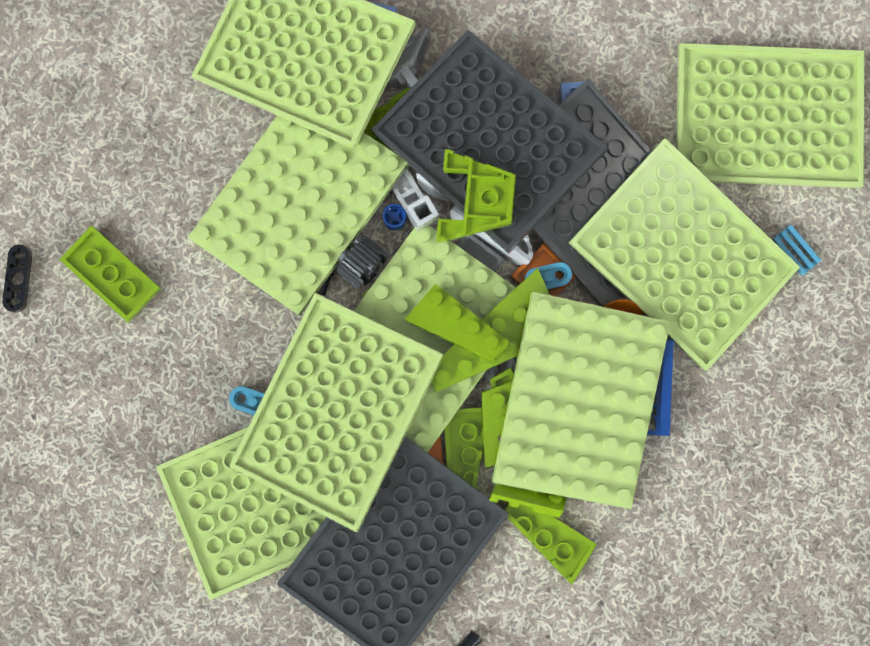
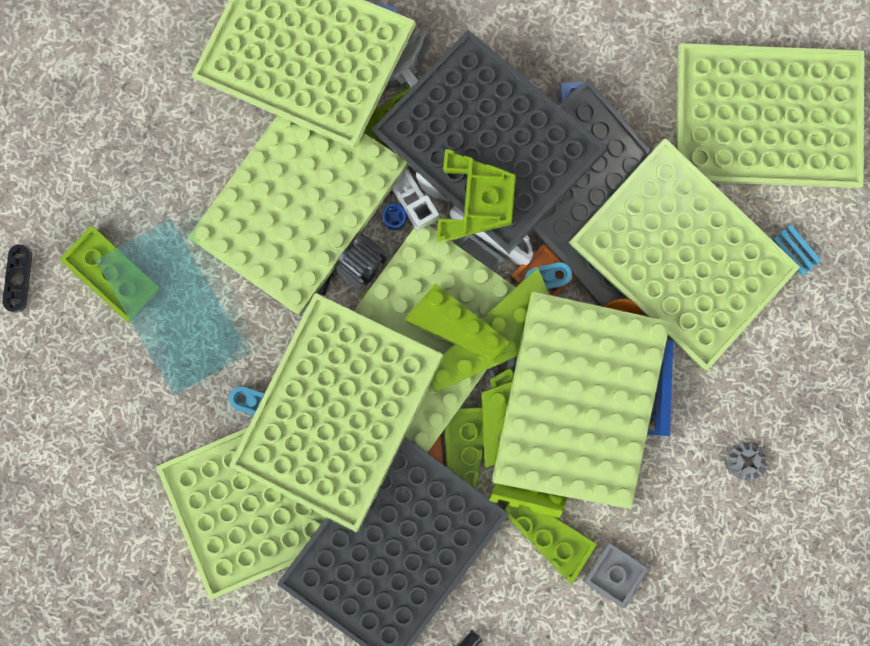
none -> clear light blue piece [95,219,248,395]
none -> light grey plate [583,541,650,609]
none -> light grey gear [728,443,767,481]

